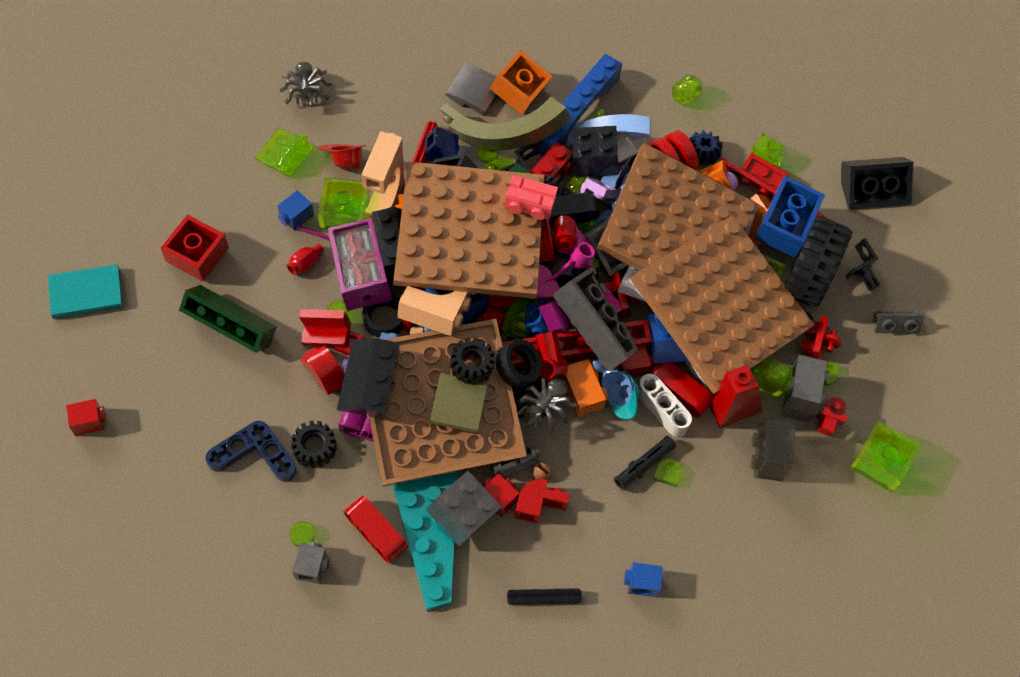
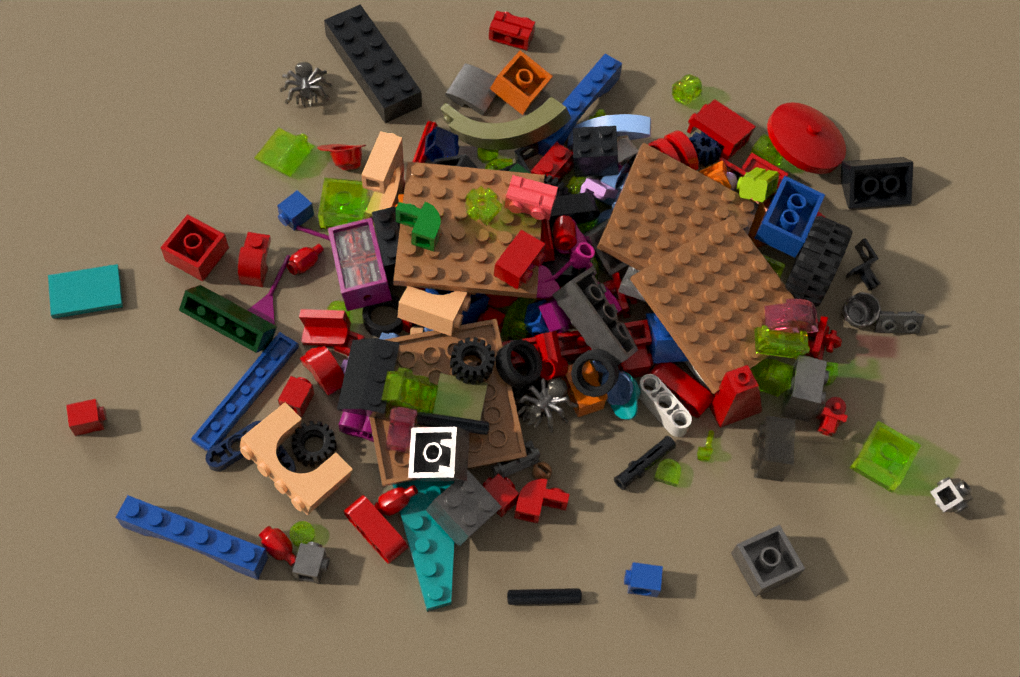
none -> blue arch [115,495,269,580]
none -> blue tile [191,332,299,452]
none -> red brick [238,232,271,287]
none -> light nougat arch [240,402,353,516]
none -> magenta piece [248,255,290,325]
none -> red plant [259,526,296,567]
none -> red brick [278,376,314,418]
none -> black brick [324,4,422,123]
none -> red plant [375,485,418,516]
none -> clear neon green brick [381,368,438,414]
none -> clear pink brick [386,406,417,453]
none -> green brick [396,202,441,252]
none -> flat silver brick [408,427,469,481]
none -> black axle [416,412,490,435]
none -> clear neon green brick [465,186,502,226]
none -> red brick [489,10,536,51]
none -> red brick [493,230,546,290]
none -> black tyre [571,349,619,397]
none -> red panel [687,99,756,160]
none -> clear neon green hand [697,430,714,461]
none -> flat silver brick [731,525,805,597]
none -> lime brick [737,167,779,202]
none -> clear neon green hinge [754,325,810,359]
none -> clear pink brick [765,299,818,335]
none -> red dish [767,102,846,174]
none -> flat silver hair [842,292,881,328]
none -> flat silver brick [930,477,973,513]

